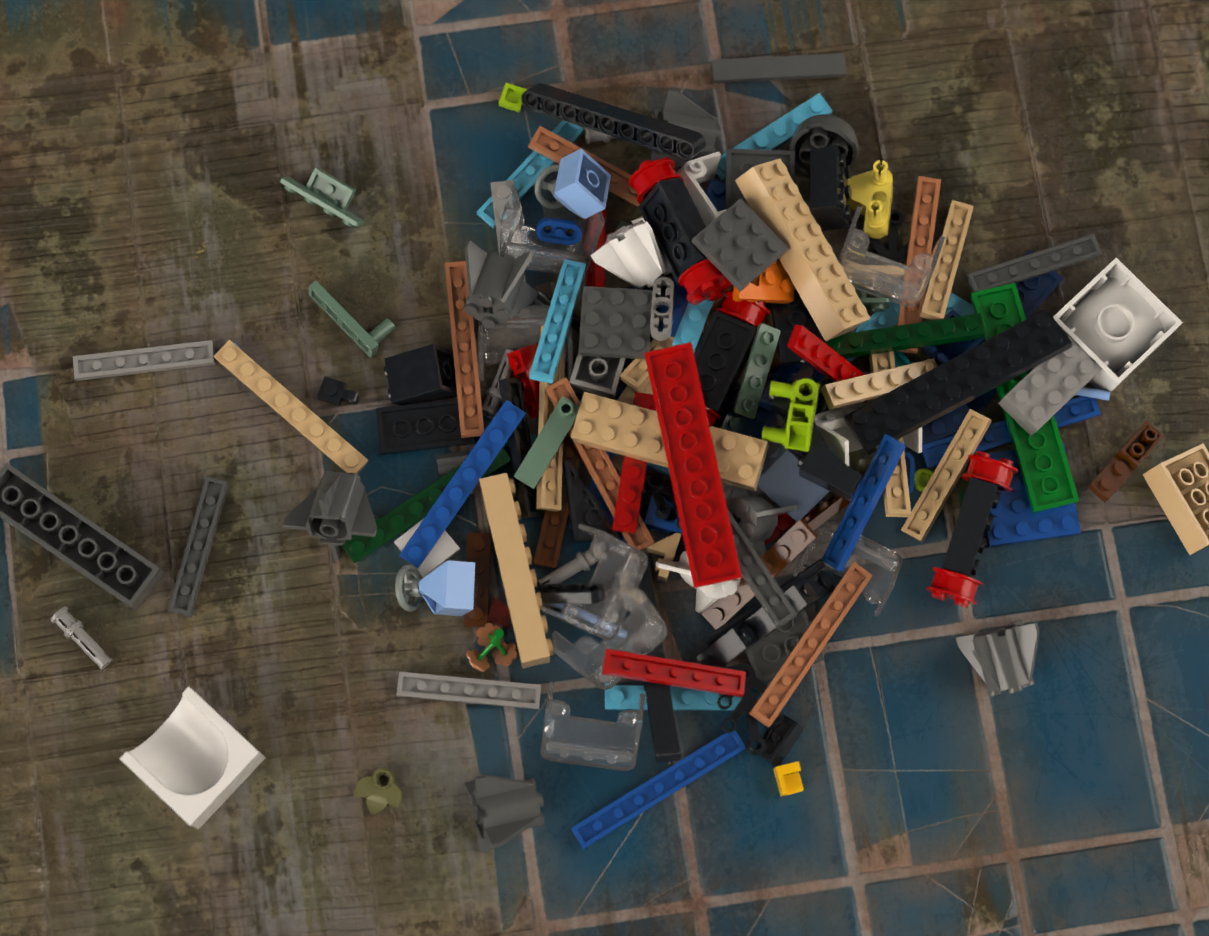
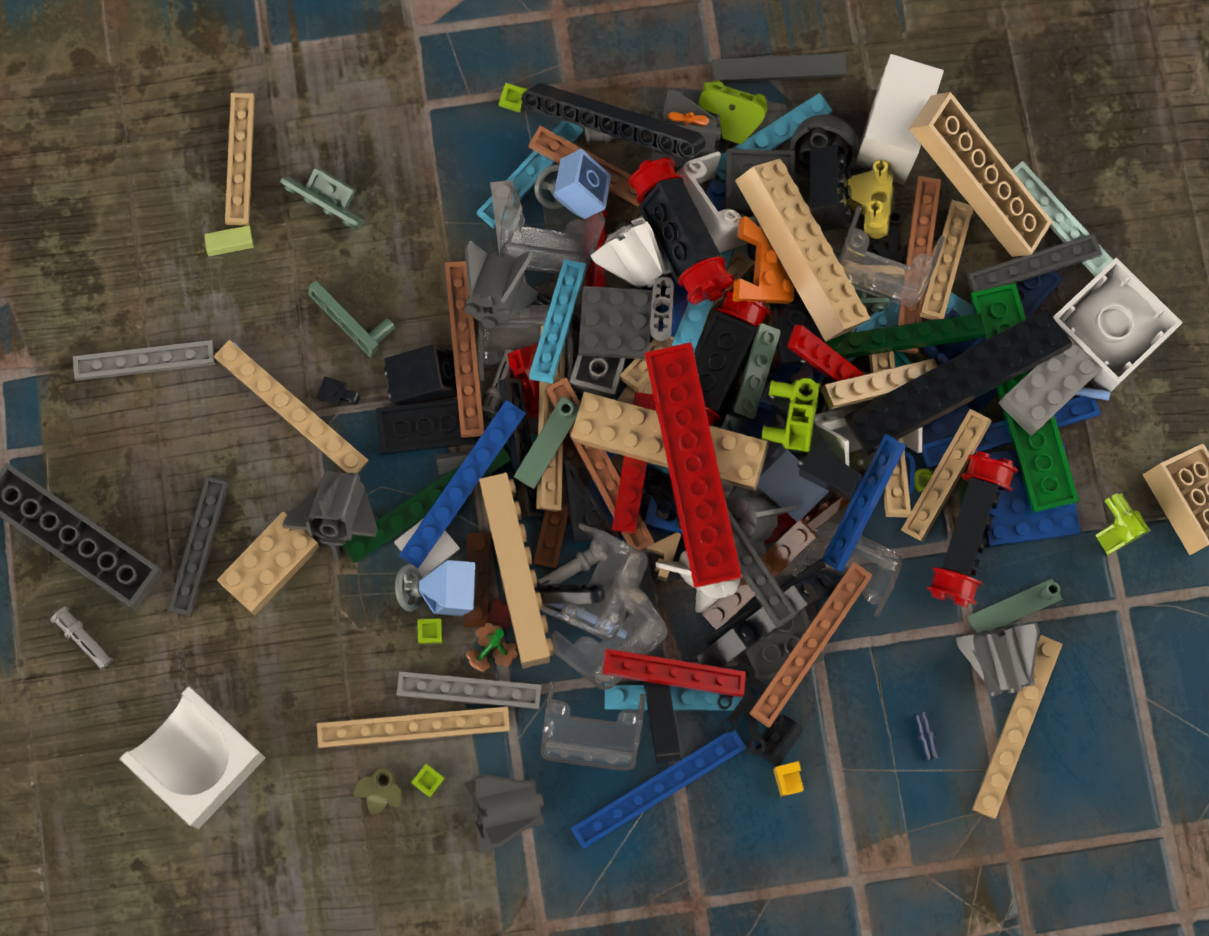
blue plate [536,217,582,245] -> none
dark grey plate [691,198,789,292] -> none
reddish brown slope [1087,421,1164,503] -> none
none -> yellowish green slope [204,225,254,256]
none -> tan brick [217,511,320,616]
none -> tan plate [225,93,255,225]
none -> tan plate [317,707,510,748]
none -> lime plate [411,764,445,798]
none -> lime plate [417,618,442,644]
none -> orange piece [667,112,709,127]
none -> lime piece [698,80,768,144]
none -> white piece [853,54,944,185]
none -> tan brick [909,92,1052,257]
none -> dark blue pin [912,711,940,761]
none -> sand green piece [967,579,1063,633]
none -> tan plate [972,635,1063,819]
none -> light aqua plate [1012,161,1113,277]
none -> lime piece [1096,493,1151,555]

